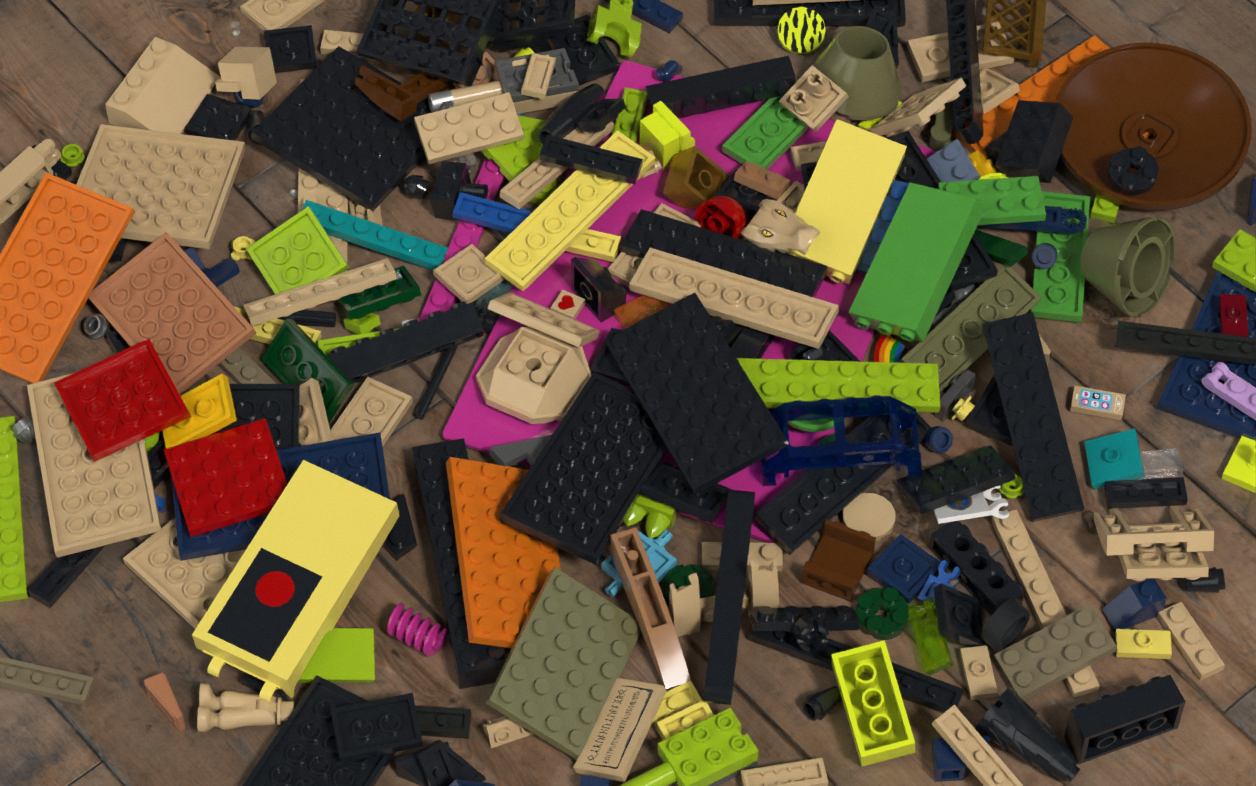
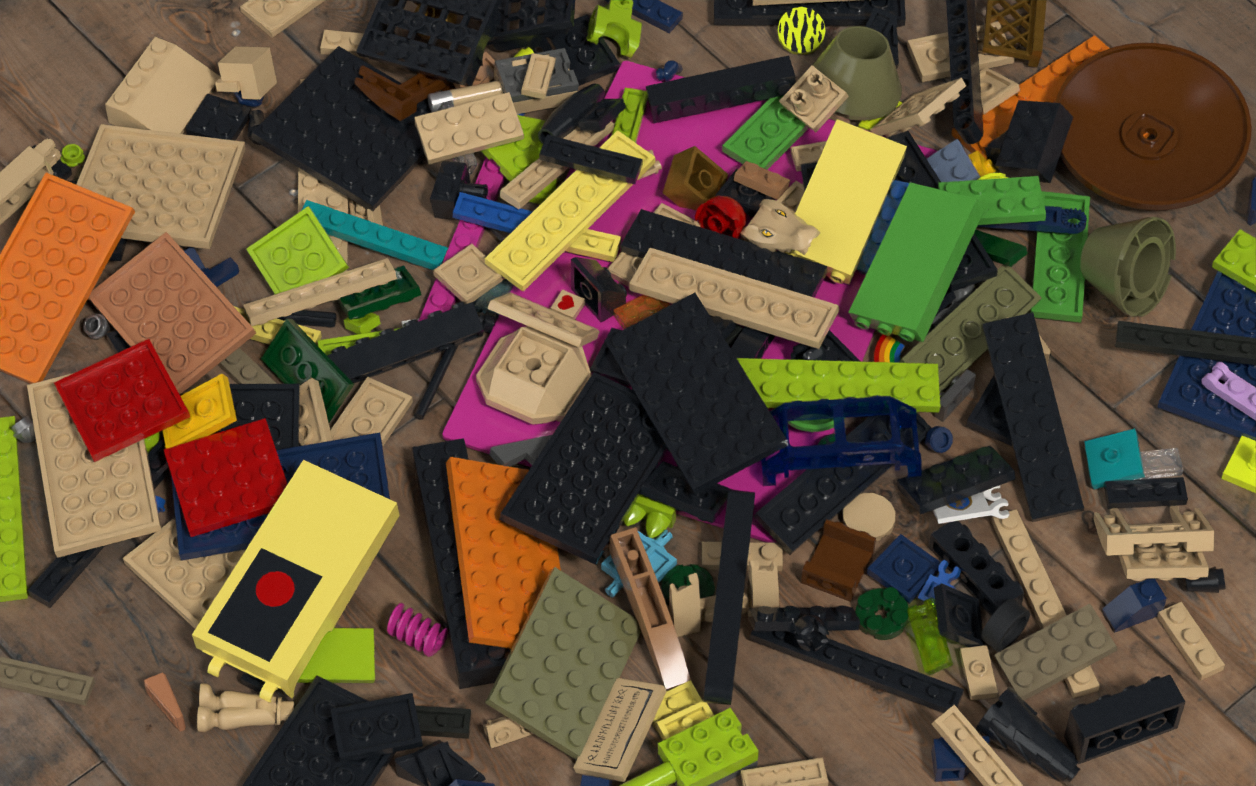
light yellow plate [231,236,255,261] -> none
black plate [264,25,317,73] -> none
black wing [382,493,417,561] -> none
black plate [404,175,429,199] -> none
neon yellow plate [640,101,695,170] -> none
black cone [802,686,842,721] -> none
neon yellow brick [831,640,915,767] -> none
olive leg [929,84,953,151] -> none
light yellow plate [951,396,975,421] -> none
lime plate [999,474,1024,499] -> none
dark blue tile [1032,243,1058,269] -> none
tile [1070,386,1126,420] -> none
lime plate [1090,194,1120,224] -> none
black plate [1108,146,1159,195] -> none
light yellow plate [1115,629,1172,659] -> none
dark red plate [1219,294,1249,337] -> none

